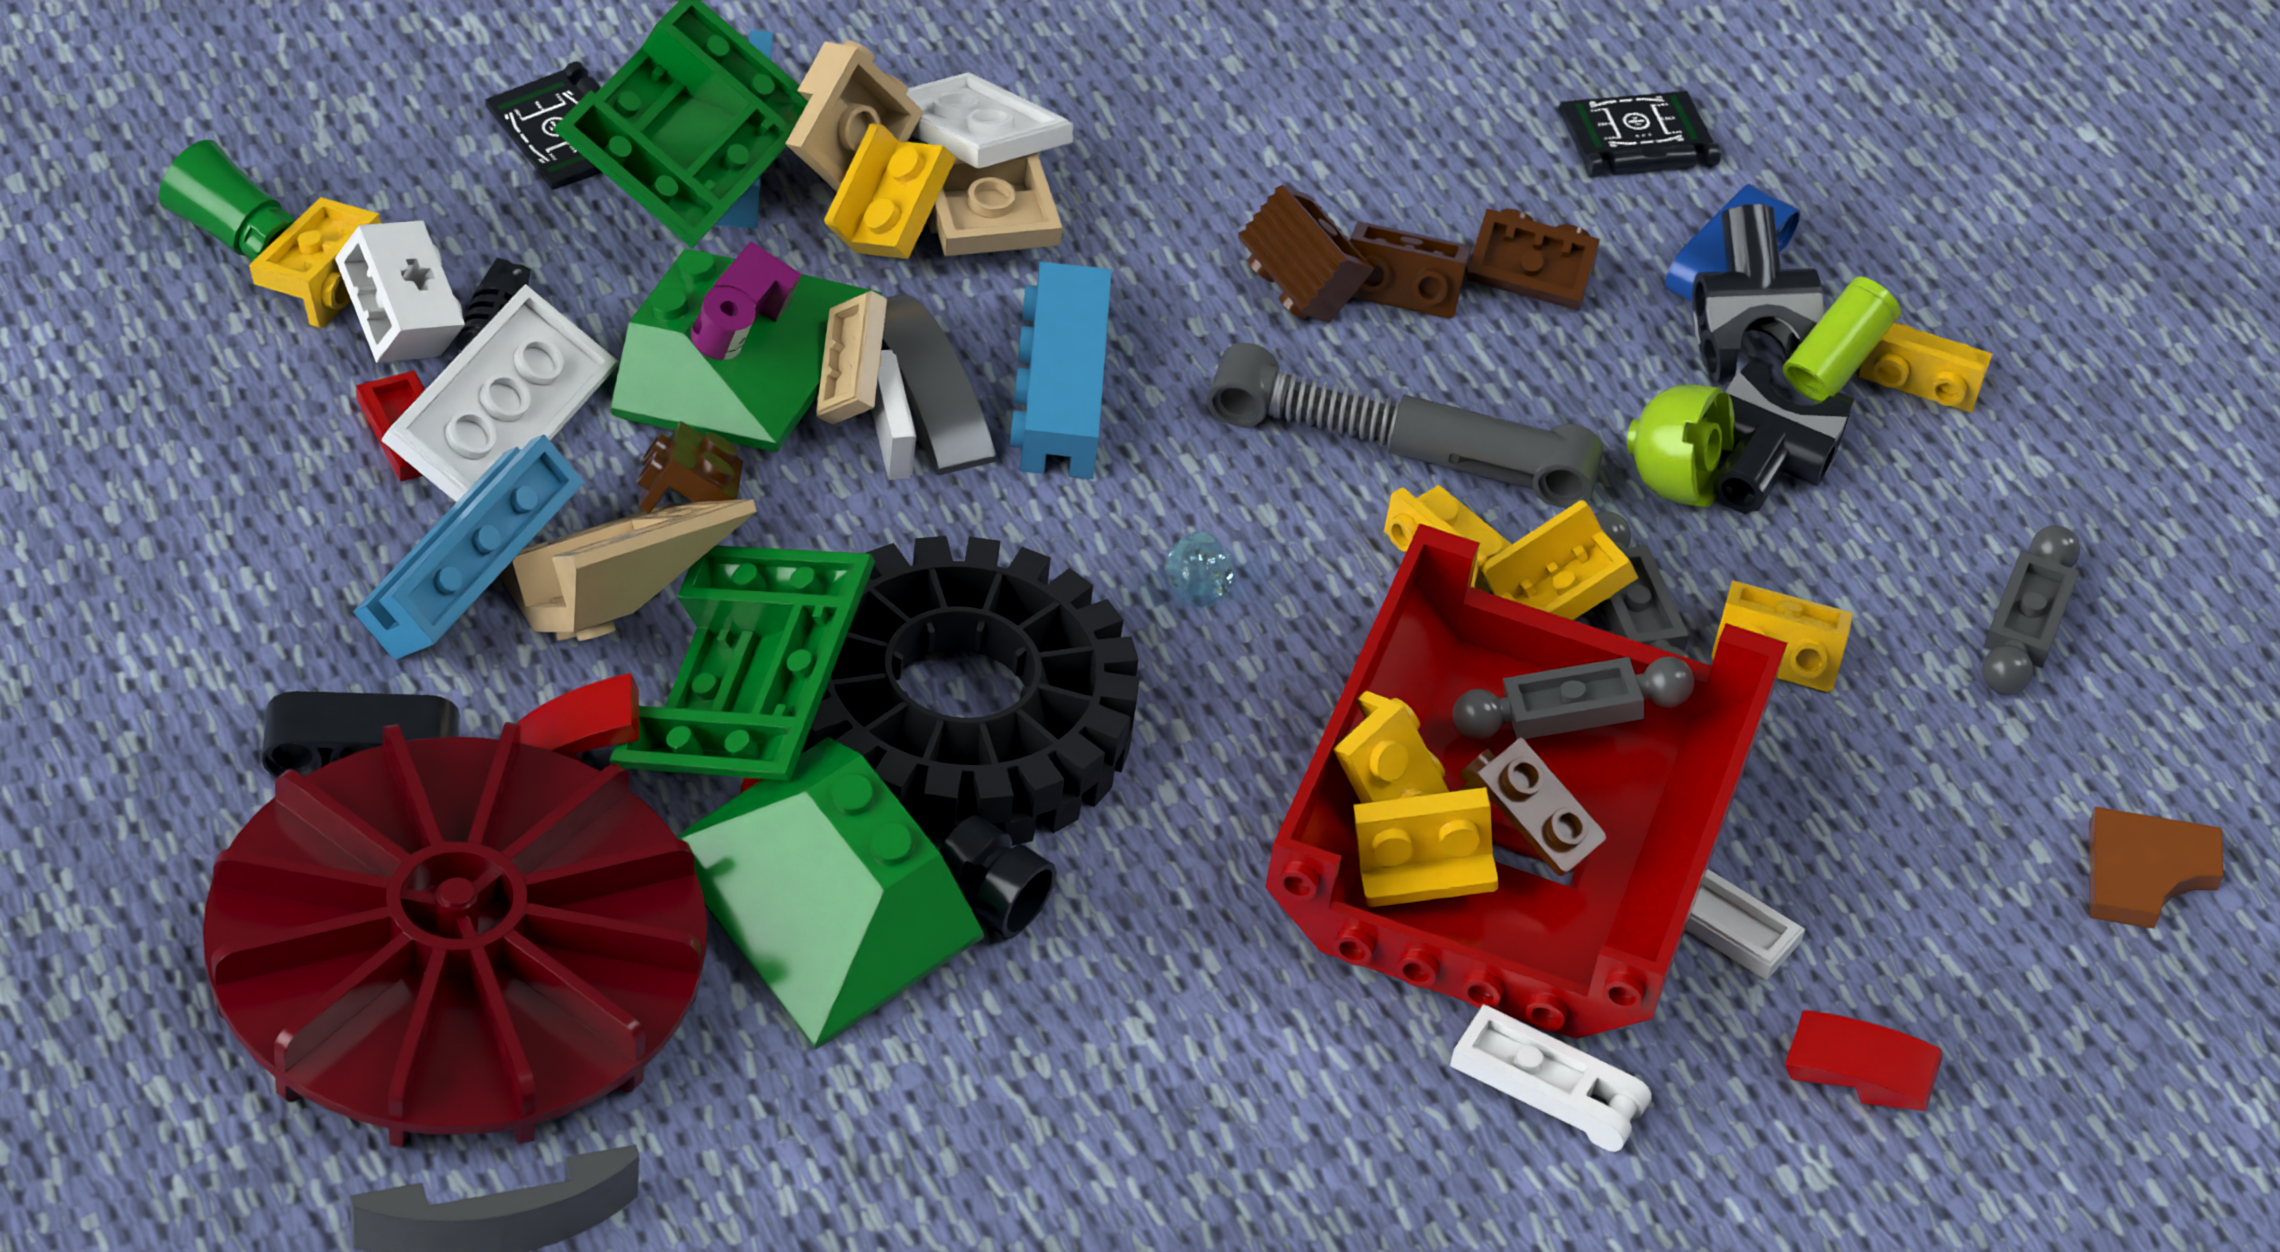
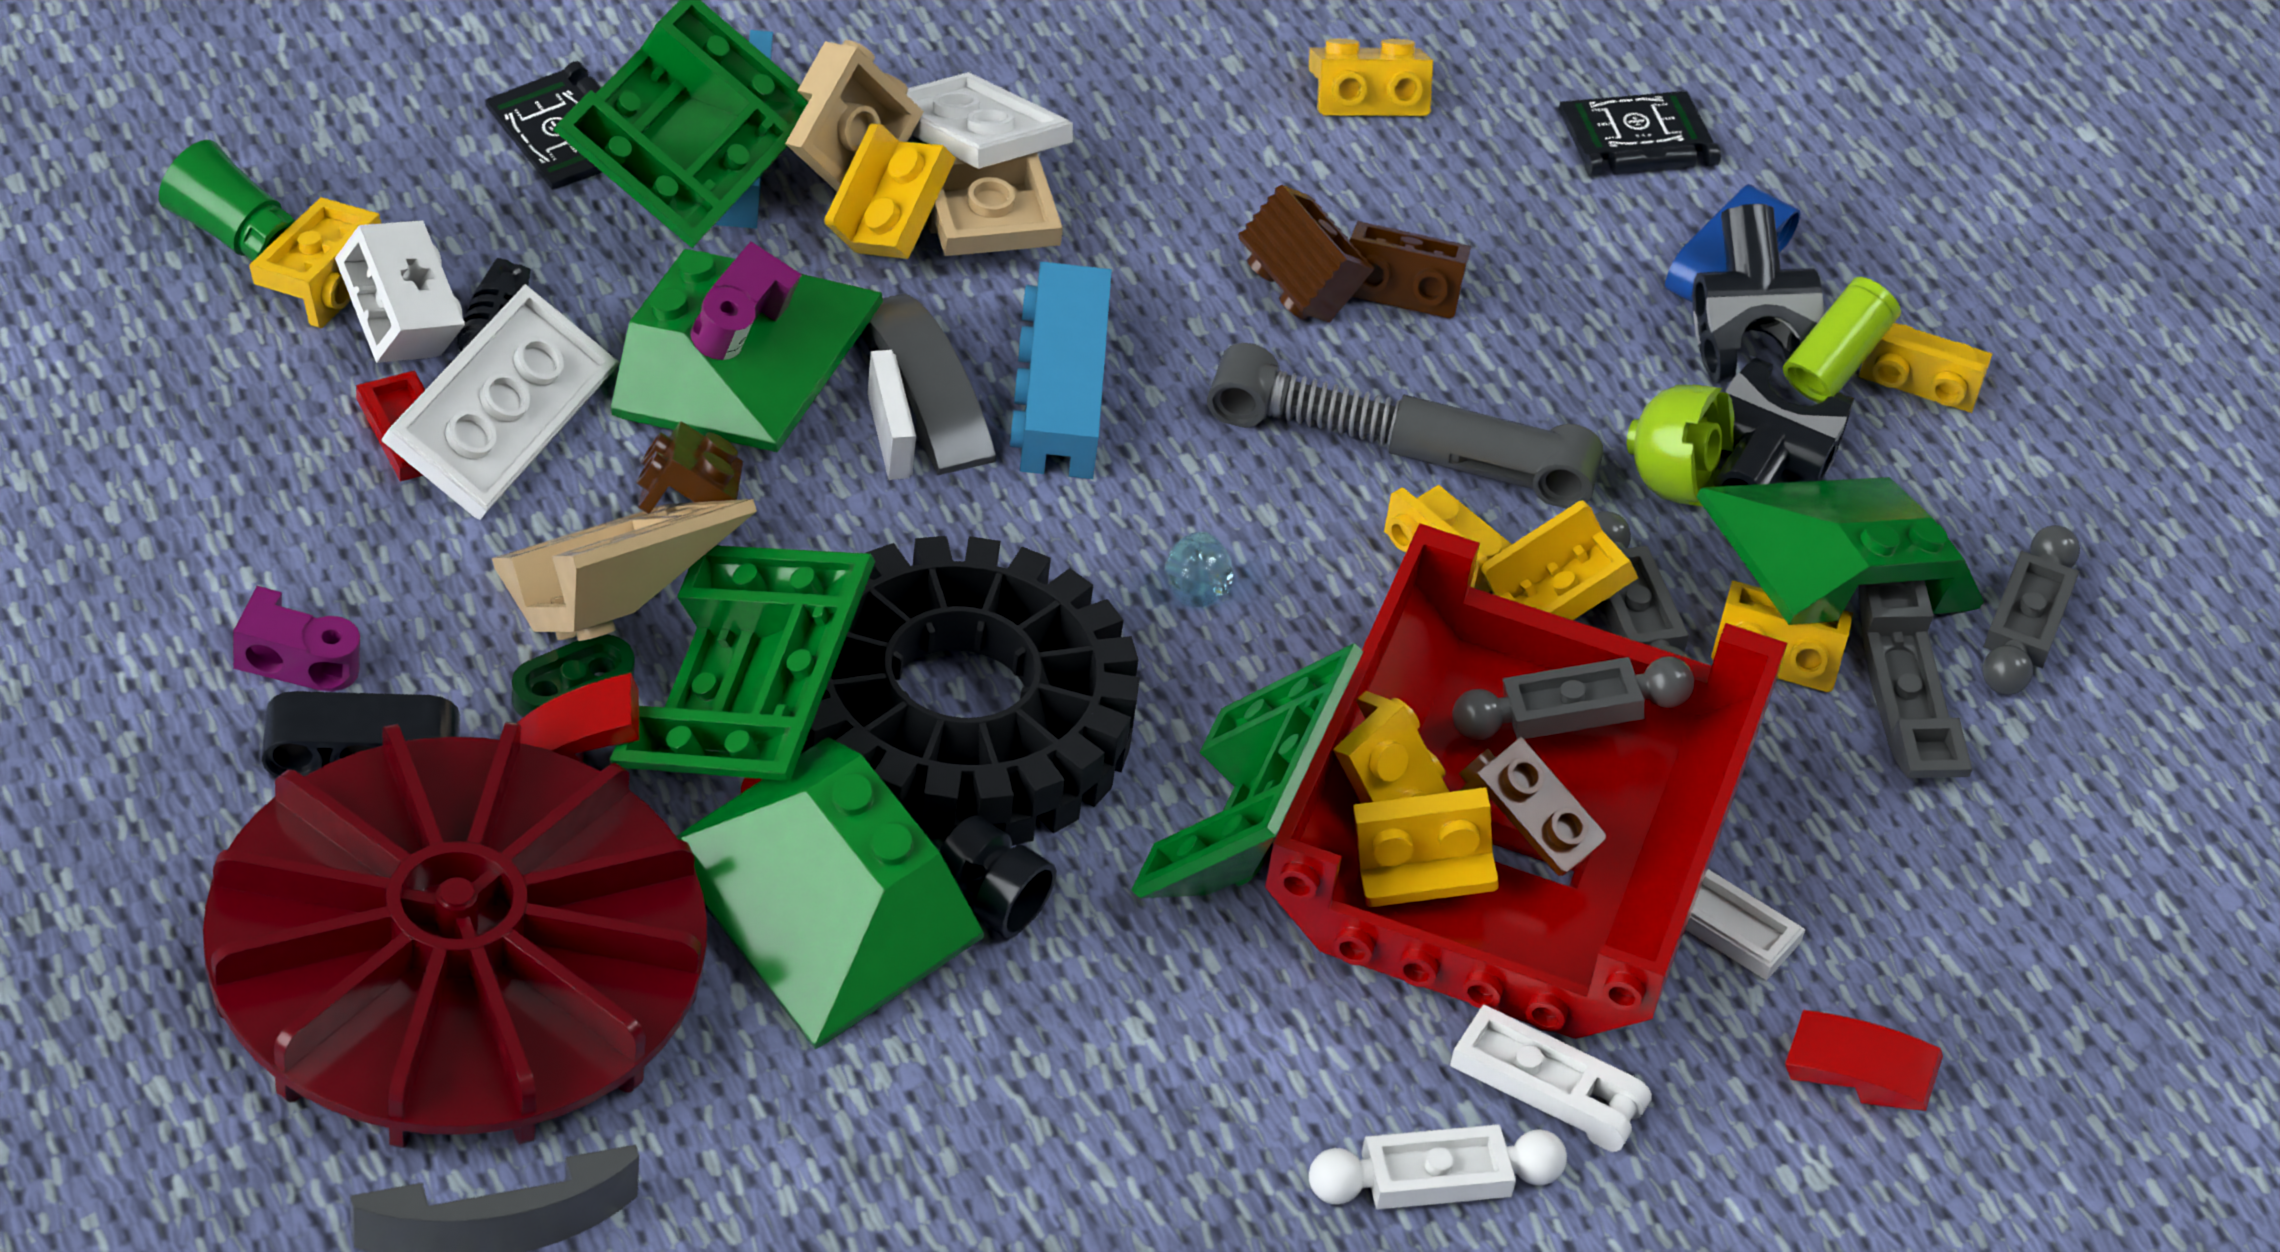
dark azure brick [353,434,585,660] -> none
tan plate [816,291,887,425] -> none
reddish brown bracket [1467,208,1600,311] -> none
dark orange tile [2089,807,2223,929] -> none
none -> magenta leg [233,586,360,692]
none -> dark green plate [512,634,635,717]
none -> green slope [1131,643,1363,898]
none -> yellow bracket [1309,38,1433,116]
none -> white plate [1309,1124,1567,1210]
none -> green slope [1696,477,1984,625]
none -> dark grey slope [1859,580,1973,778]

